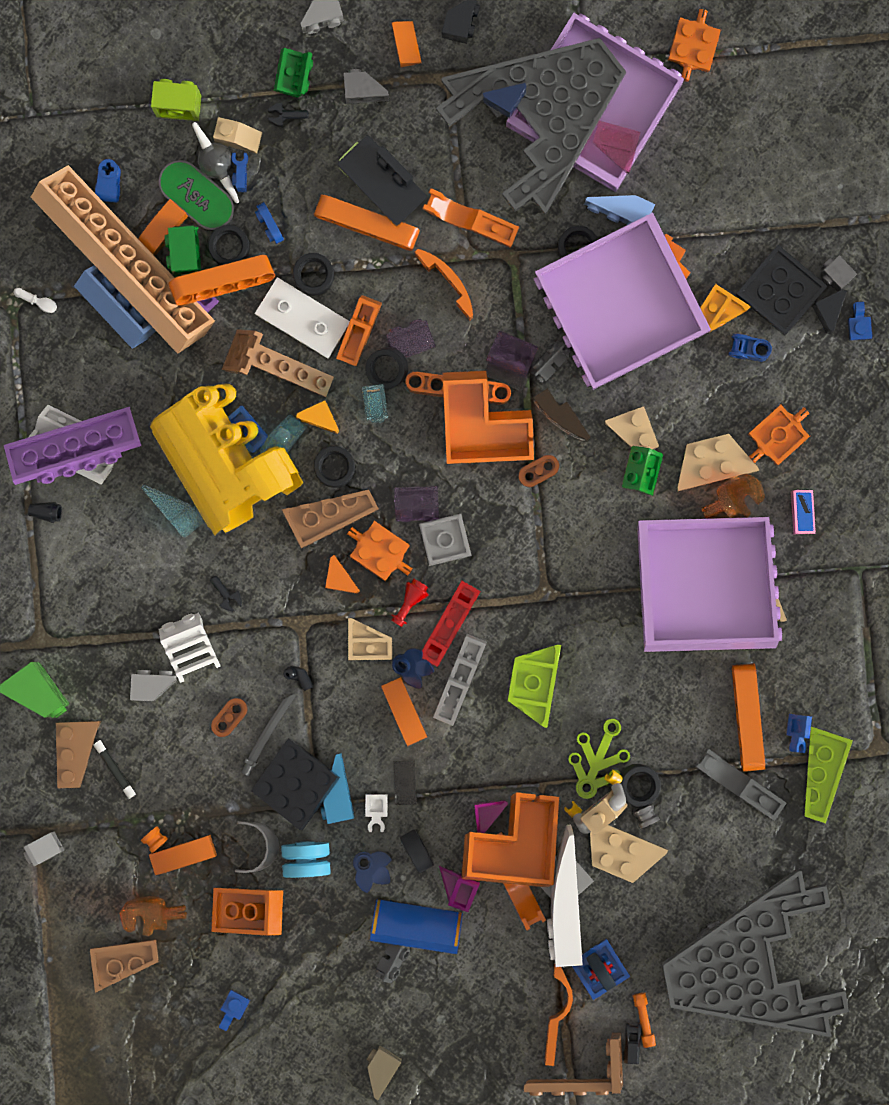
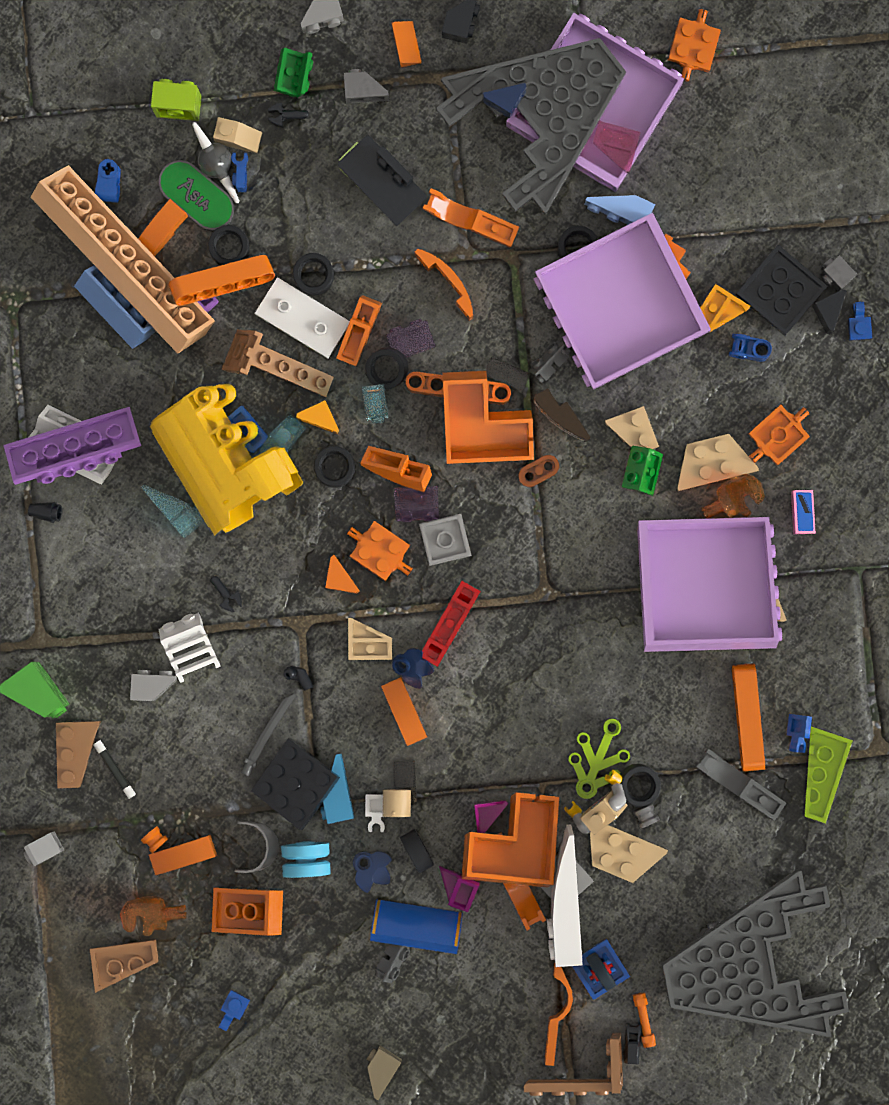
white piece [14,288,57,313] -> none
green brick [165,226,201,277] -> none
dark orange plate [211,698,248,737] -> none
blue plate [255,202,284,244] -> none
medium nougat wing [282,490,379,548] -> none
orange beam [314,195,420,251] -> none
red piece [391,579,429,627] -> none
light grey slope [433,634,487,726] -> none
clear purple bracket [486,331,538,378] -> none
lime wing [508,645,561,728] -> none
none -> orange slope [360,446,432,492]
none -> tan piece [383,789,411,817]

